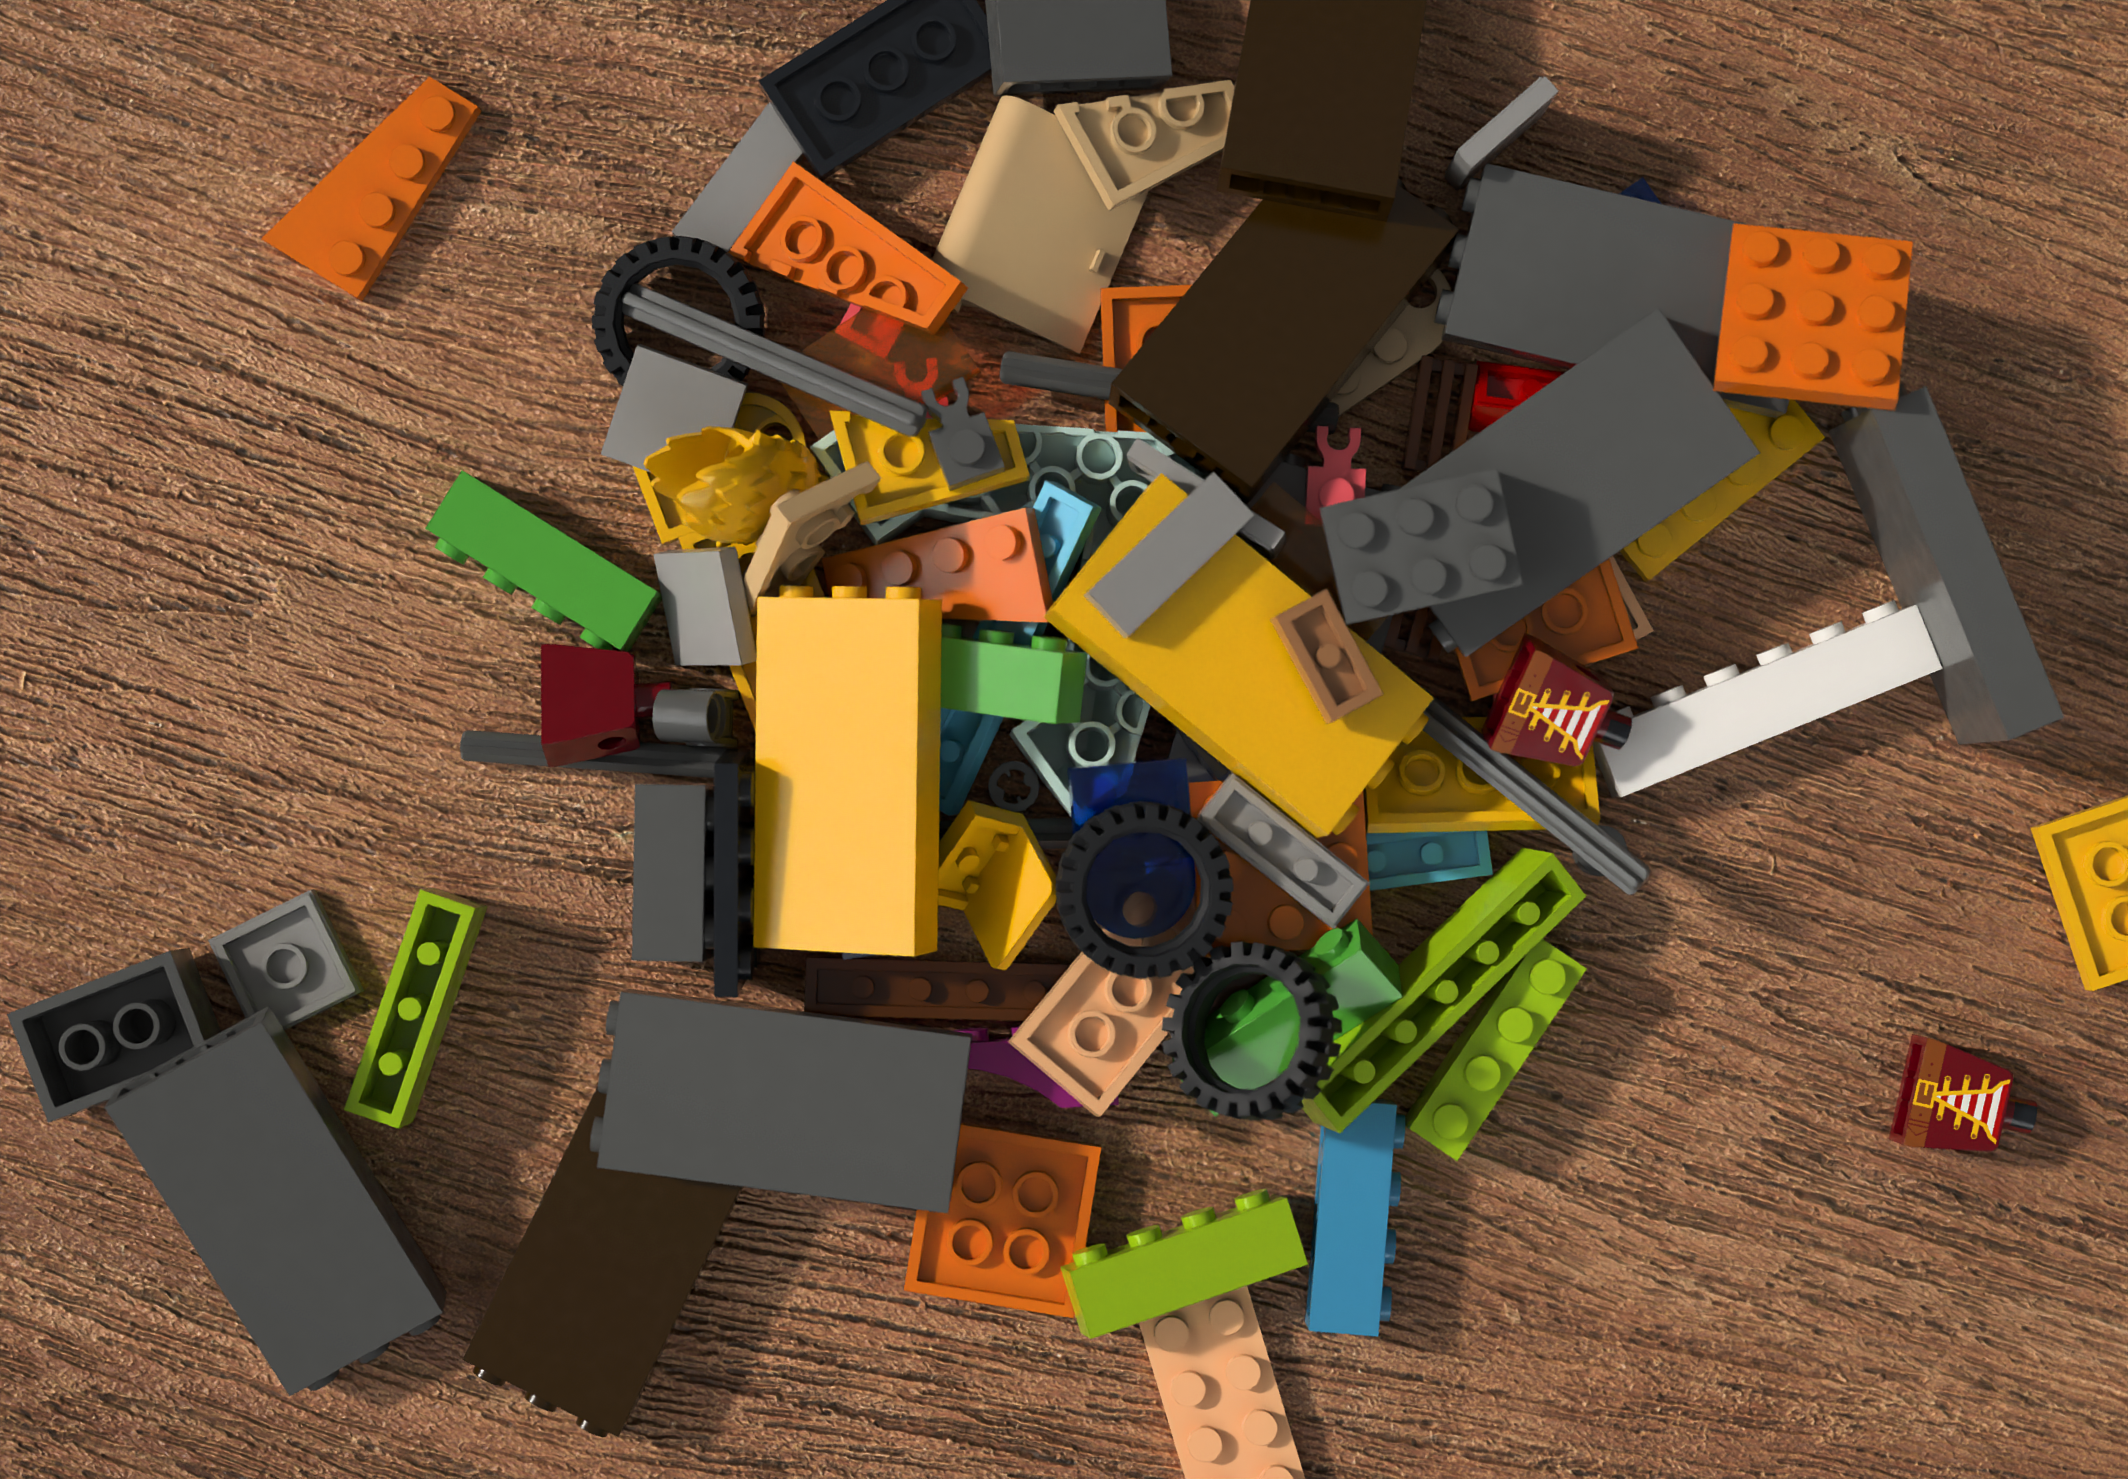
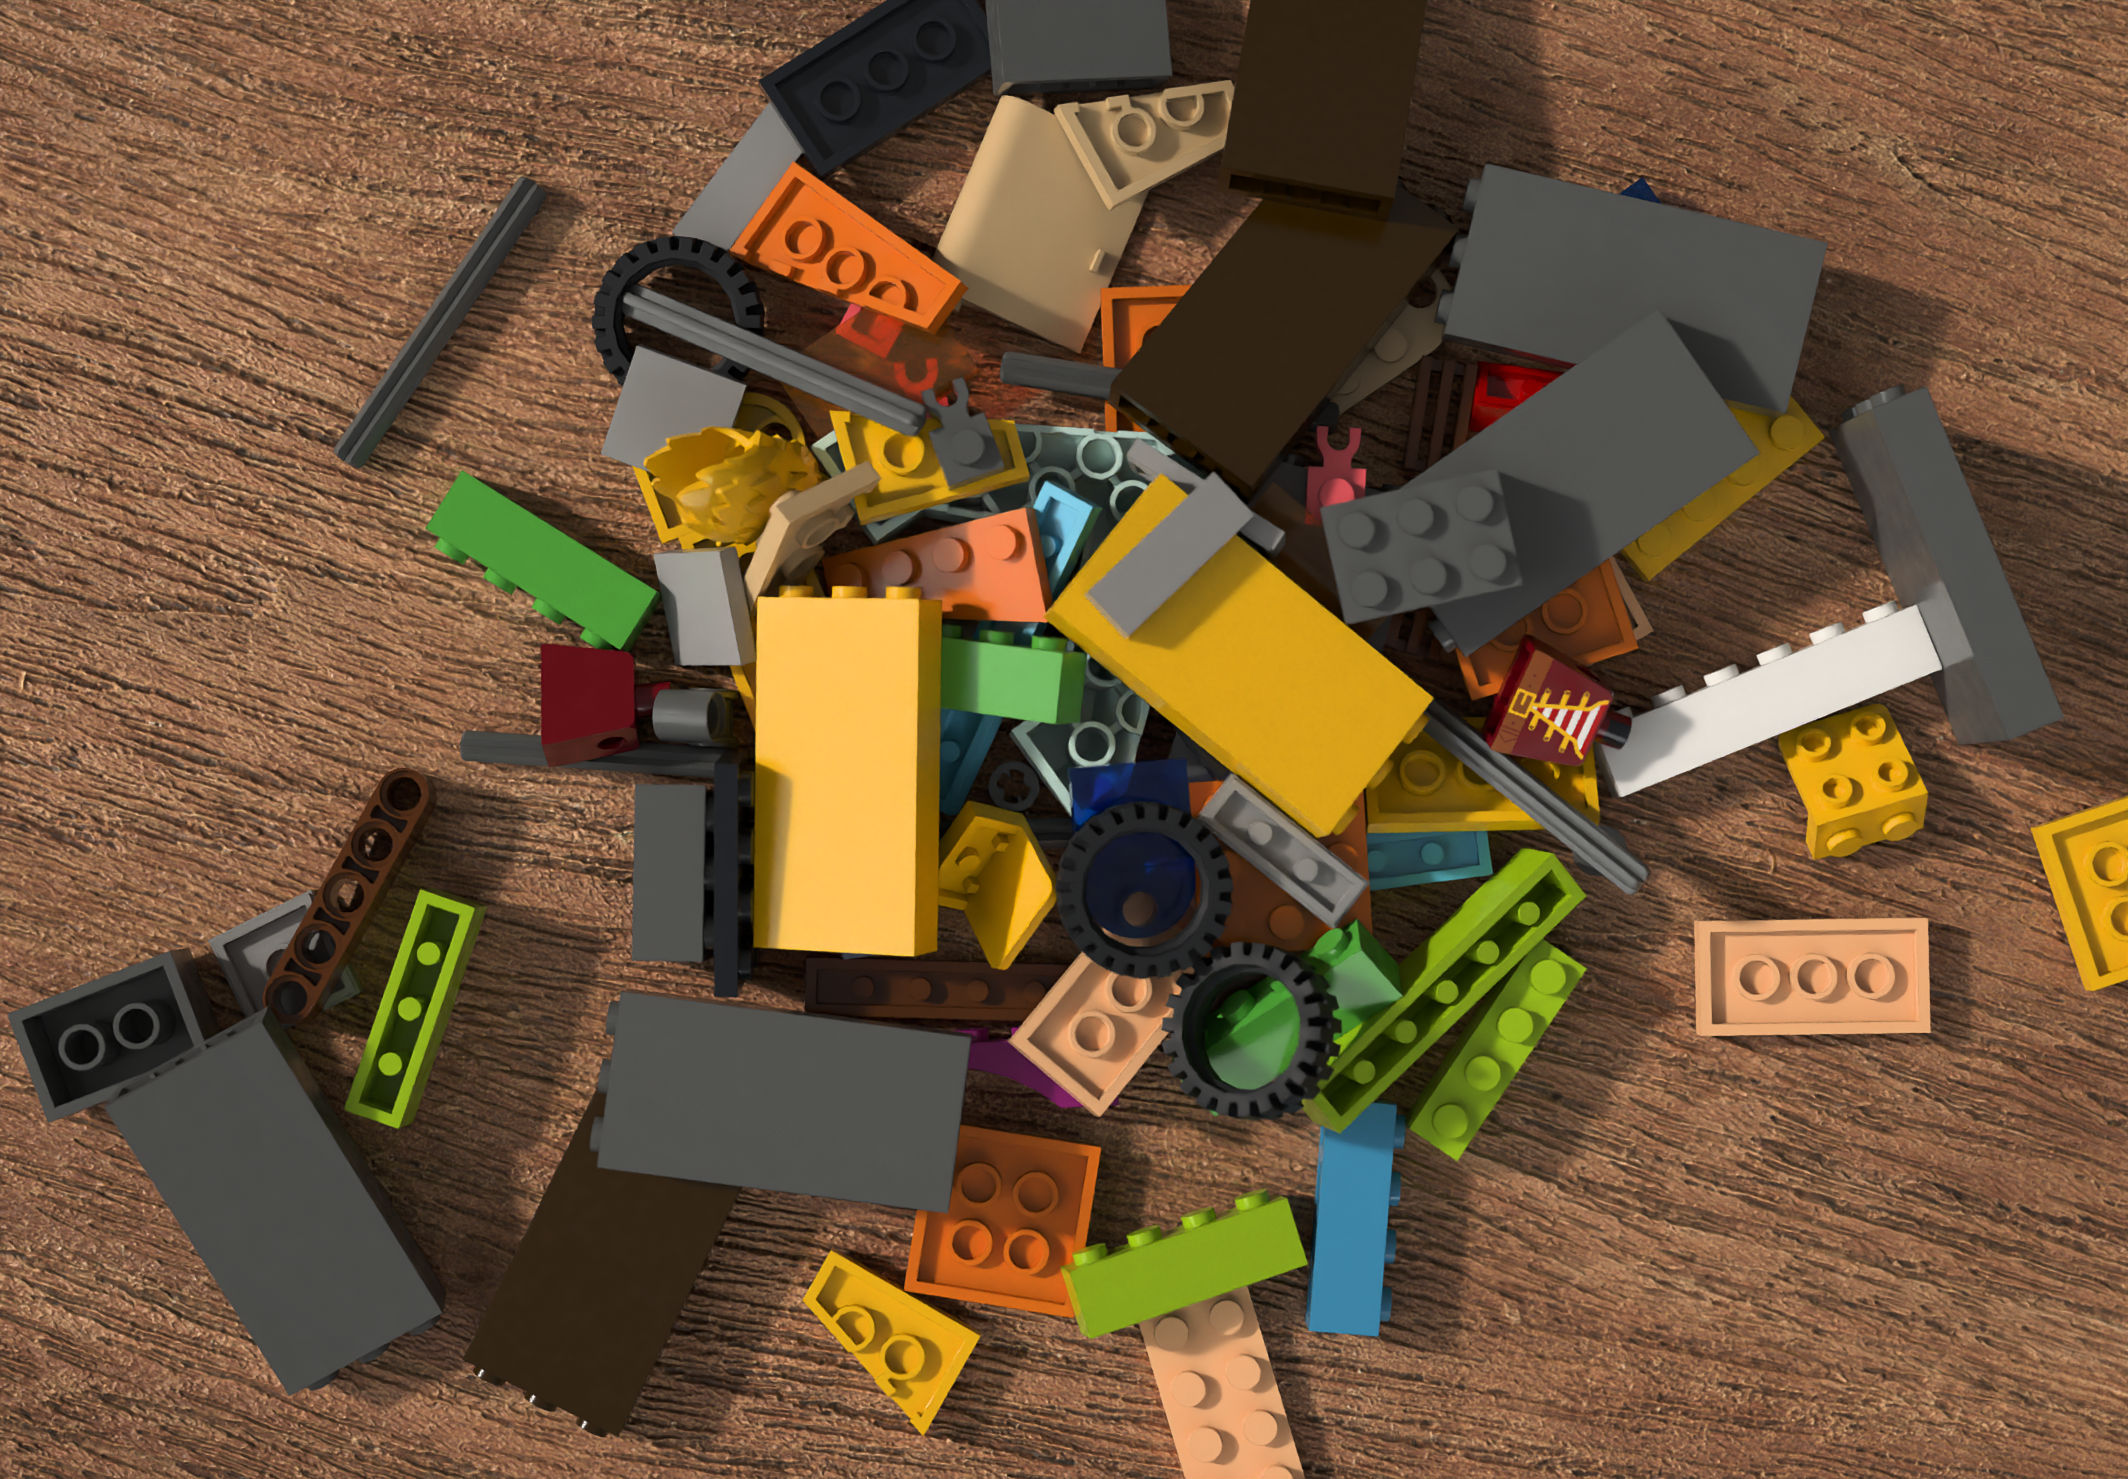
orange wing [261,76,481,302] -> none
medium nougat plate [1270,589,1383,724] -> none
light grey tile [1444,76,1559,191] -> none
orange plate [1713,223,1913,411] -> none
torso [1889,1034,2037,1152] -> none
none -> reddish brown beam [262,768,437,1024]
none -> dark grey axle [334,176,547,469]
none -> yellow wing [803,1247,981,1436]
none -> light nougat plate [1694,917,1931,1036]
none -> yellow bracket [1778,704,1928,860]

